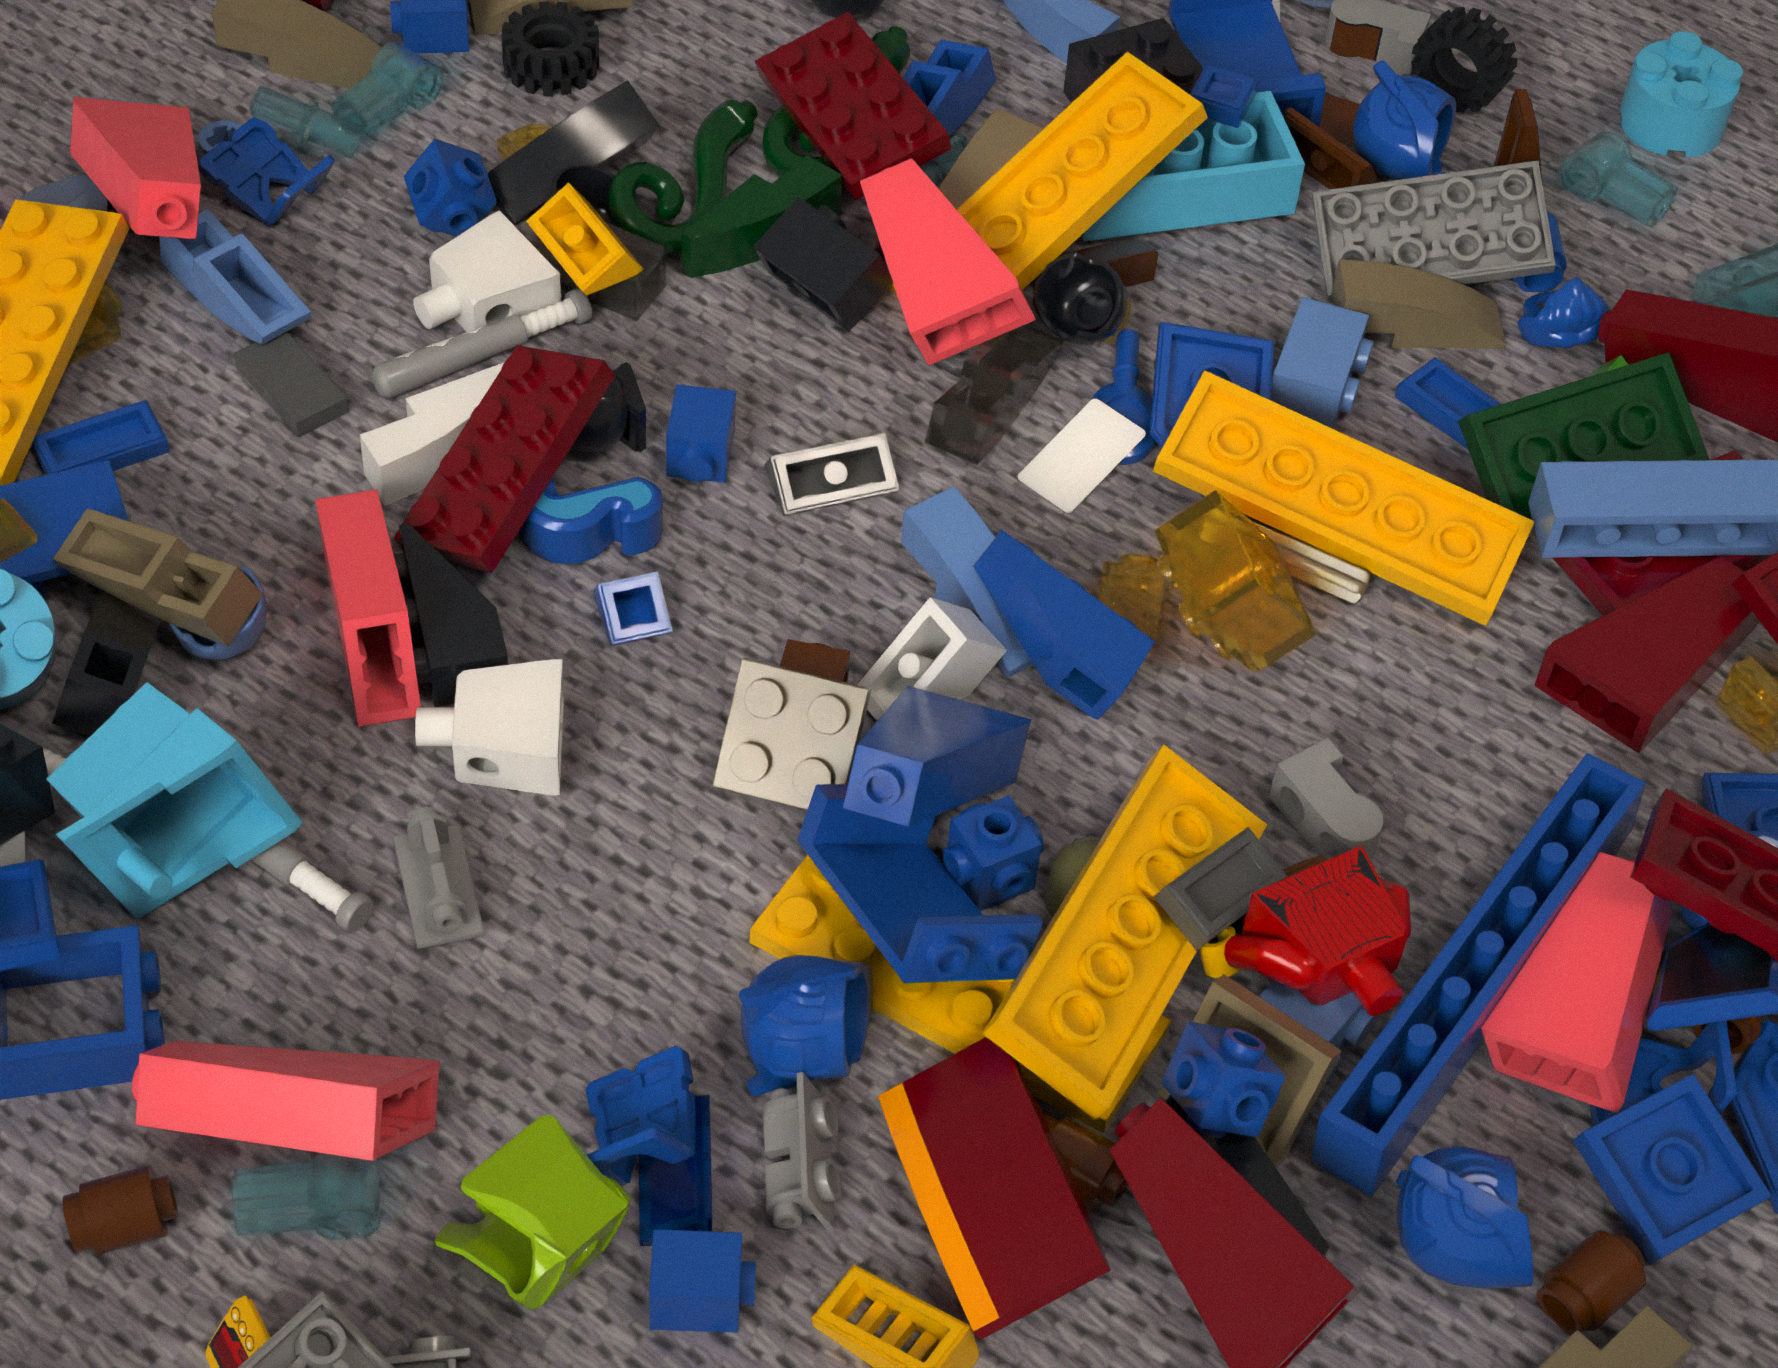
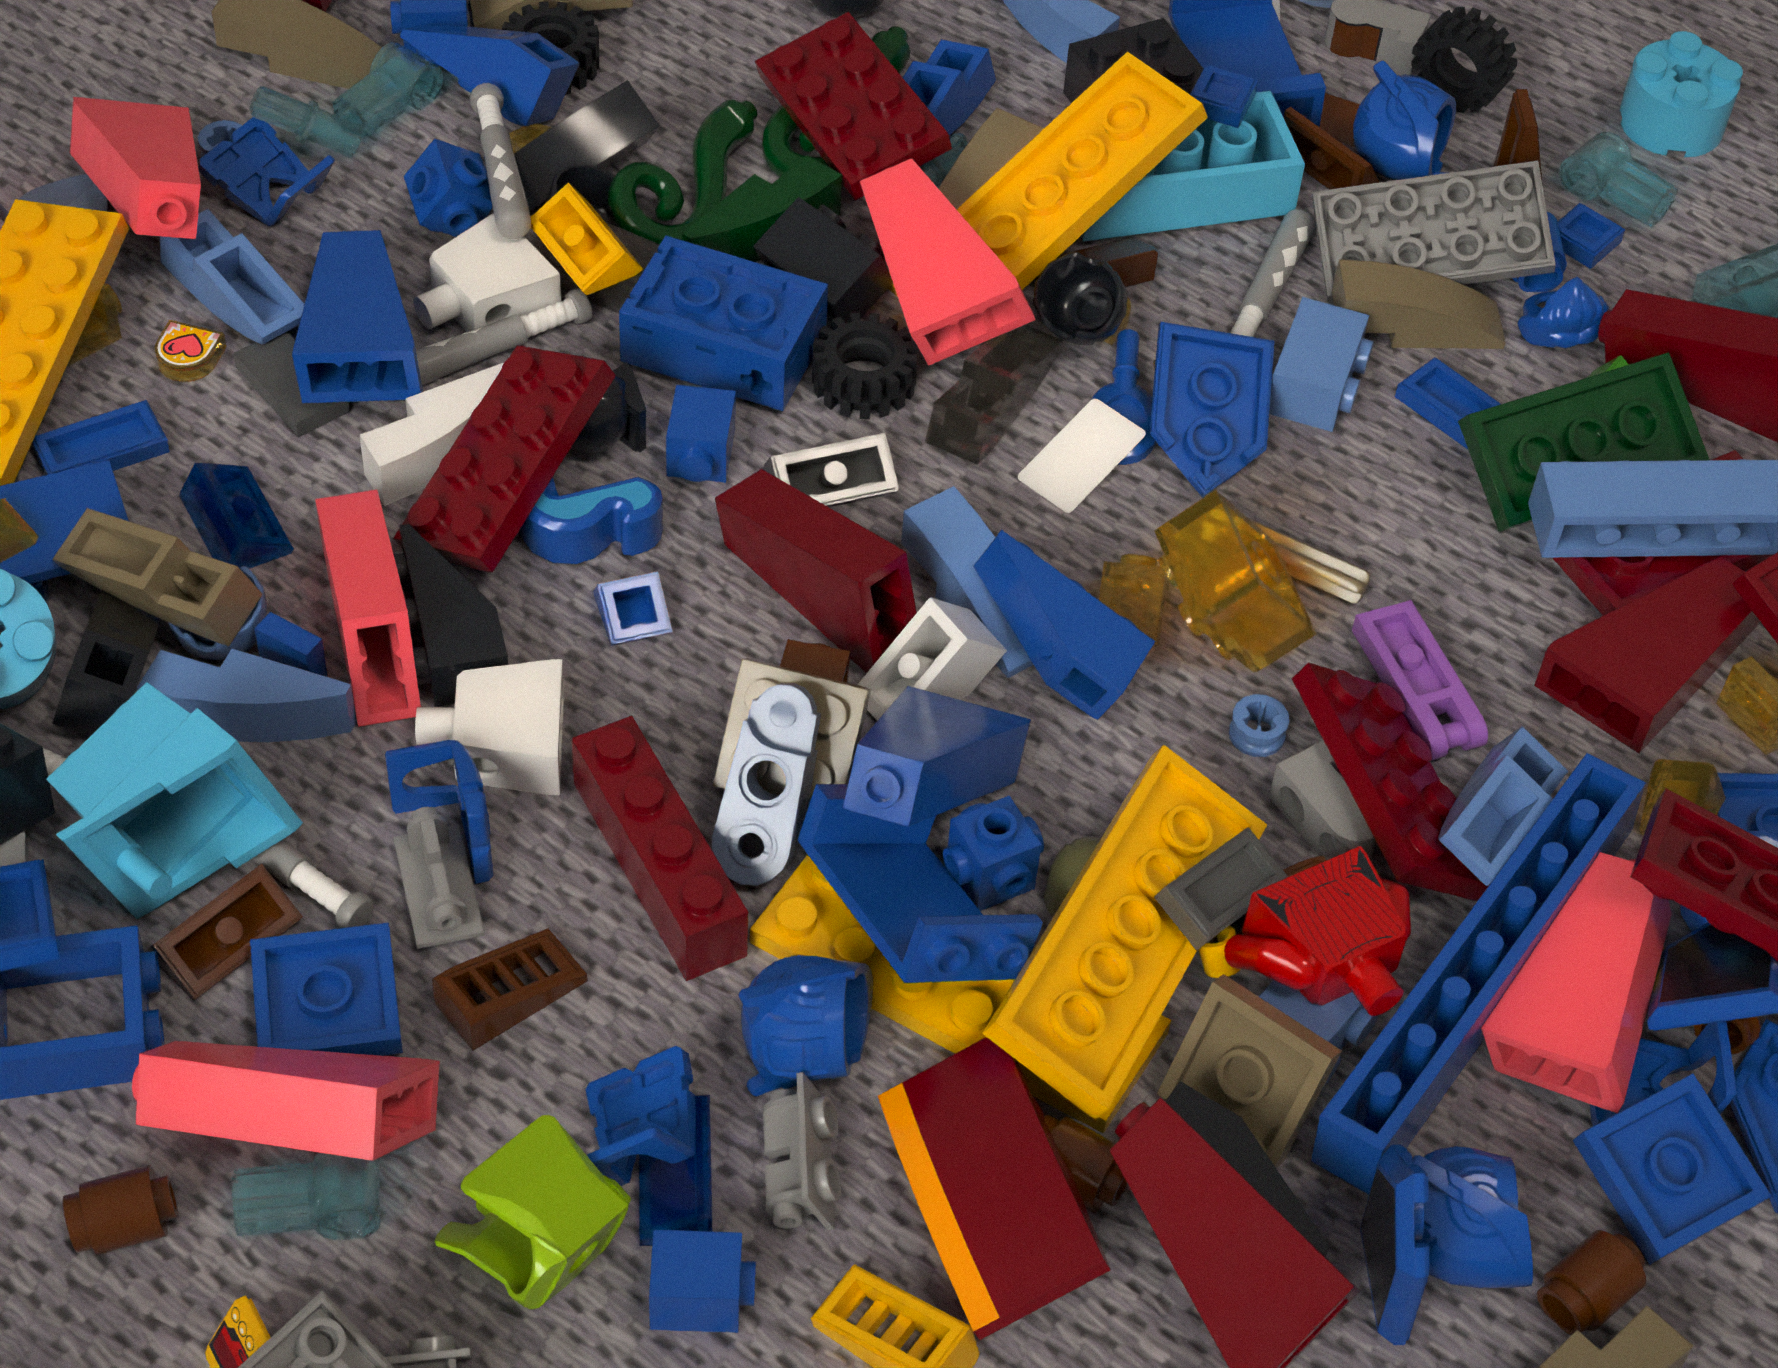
yellow plate [1153,370,1535,626] -> none
blue brick [1161,1021,1286,1138] -> none
none -> medium blue slope [137,649,357,742]
none -> reddish brown slope [145,864,303,1000]
none -> tile [155,320,226,382]
none -> clear blue slope [179,463,294,569]
none -> blue plate [250,922,403,1056]
none -> blue tile [254,612,328,677]
none -> blue slope [292,230,423,403]
none -> blue piece [385,740,494,884]
none -> blue slope [400,23,580,126]
none -> reddish brown slope [432,928,588,1051]
none -> light grey piece [470,83,531,239]
none -> dark red brick [572,716,748,981]
none -> blue piece [619,236,828,411]
none -> piece [712,683,821,885]
none -> dark red slope [715,469,917,673]
none -> black tyre [812,312,918,419]
none -> medium blue bush [1229,694,1289,757]
none -> light grey piece [1231,209,1316,337]
none -> dark red plate [1291,662,1490,901]
none -> medium lavender plate [1352,600,1488,761]
none -> blue tile [1360,1144,1429,1345]
none -> medium blue slope [1438,726,1568,886]
none -> blue tile [1558,203,1625,269]
none -> clear yellow slope [1639,759,1726,836]

